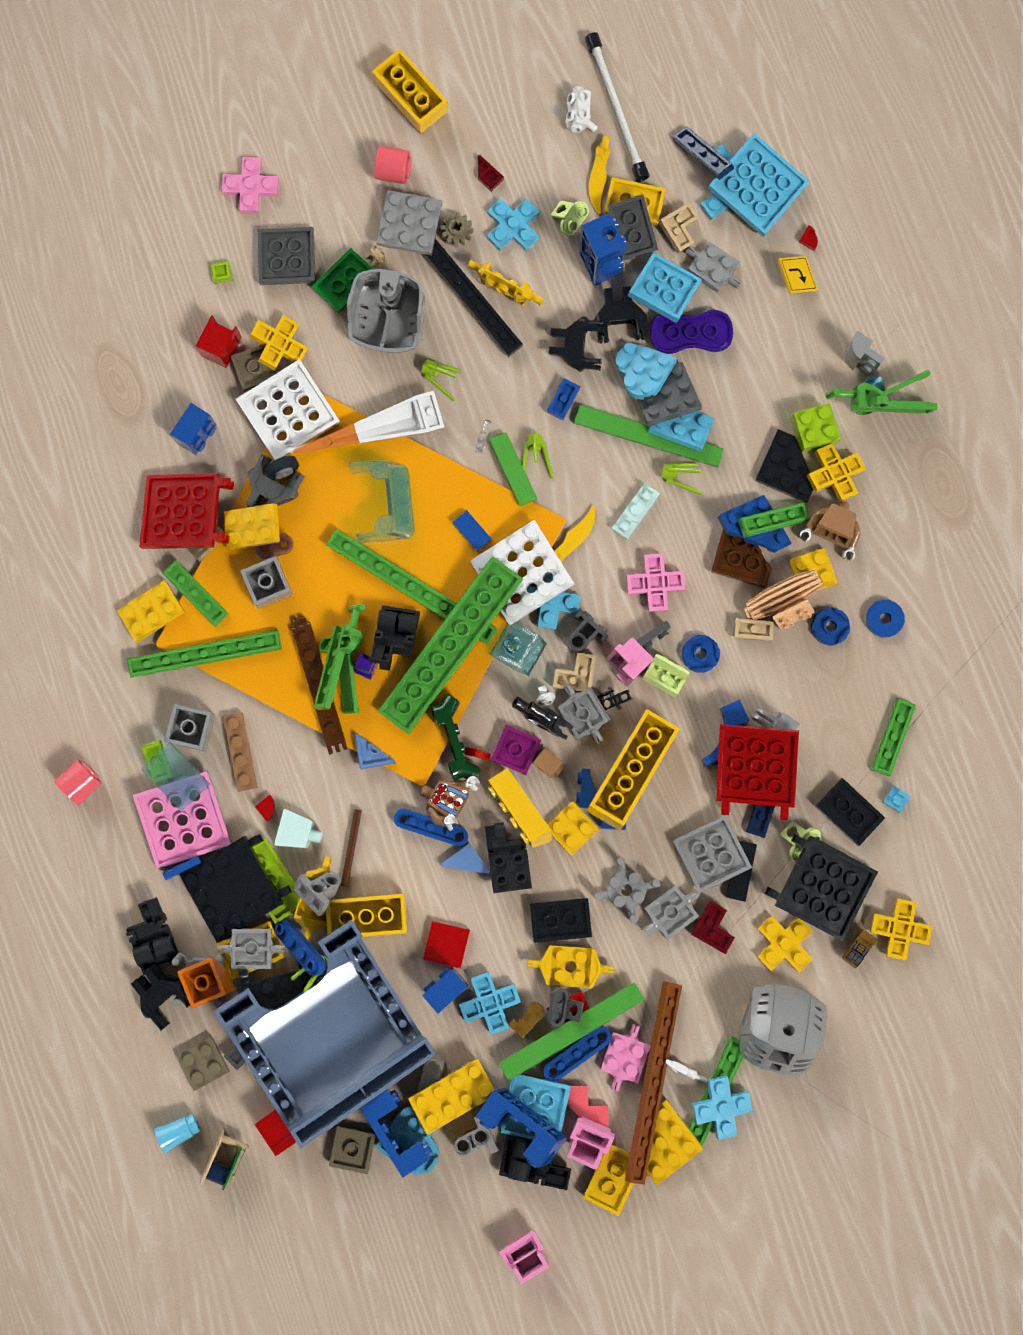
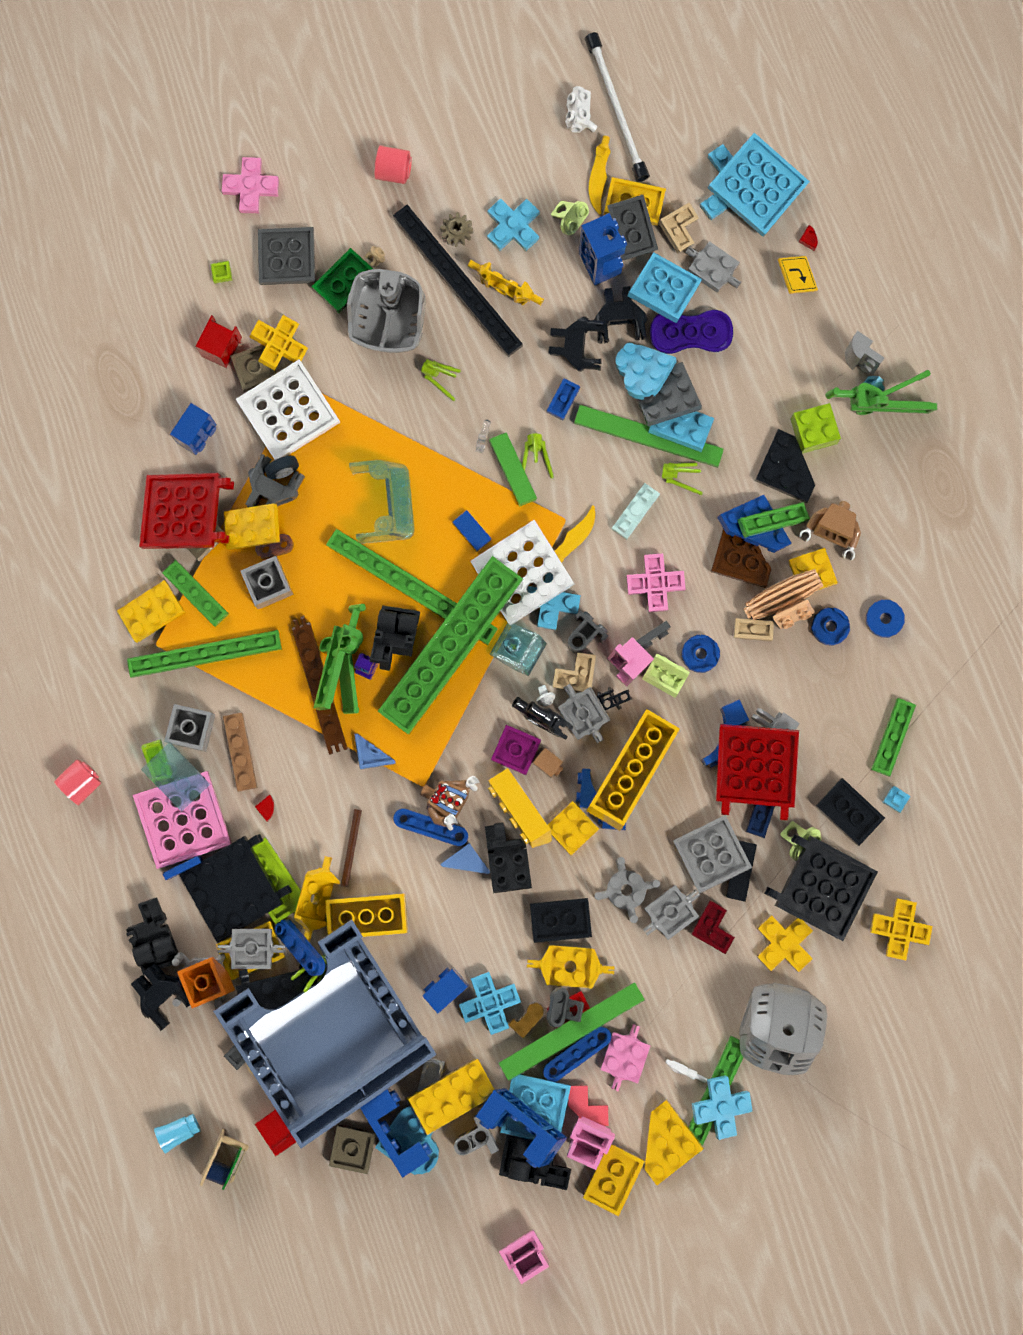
dark tan plate [176,1036,230,1091] -> none
light aqua torso [274,809,323,848] -> none
white plate [293,390,445,453] -> none
light grey tile [293,872,341,916] -> none
yellow brick [372,49,449,134] -> none
light grey plate [376,190,443,256] -> none
red tile [423,921,470,969] -> none
dark green plate [431,695,480,781] -> none
red tile [464,747,491,761] -> none
dark red tile [478,154,504,192] -> none
dark orange plate [625,981,682,1185] -> none
tile [673,126,734,180] -> none
yellow plate [807,443,866,502] -> none
leg [842,929,878,968] -> none

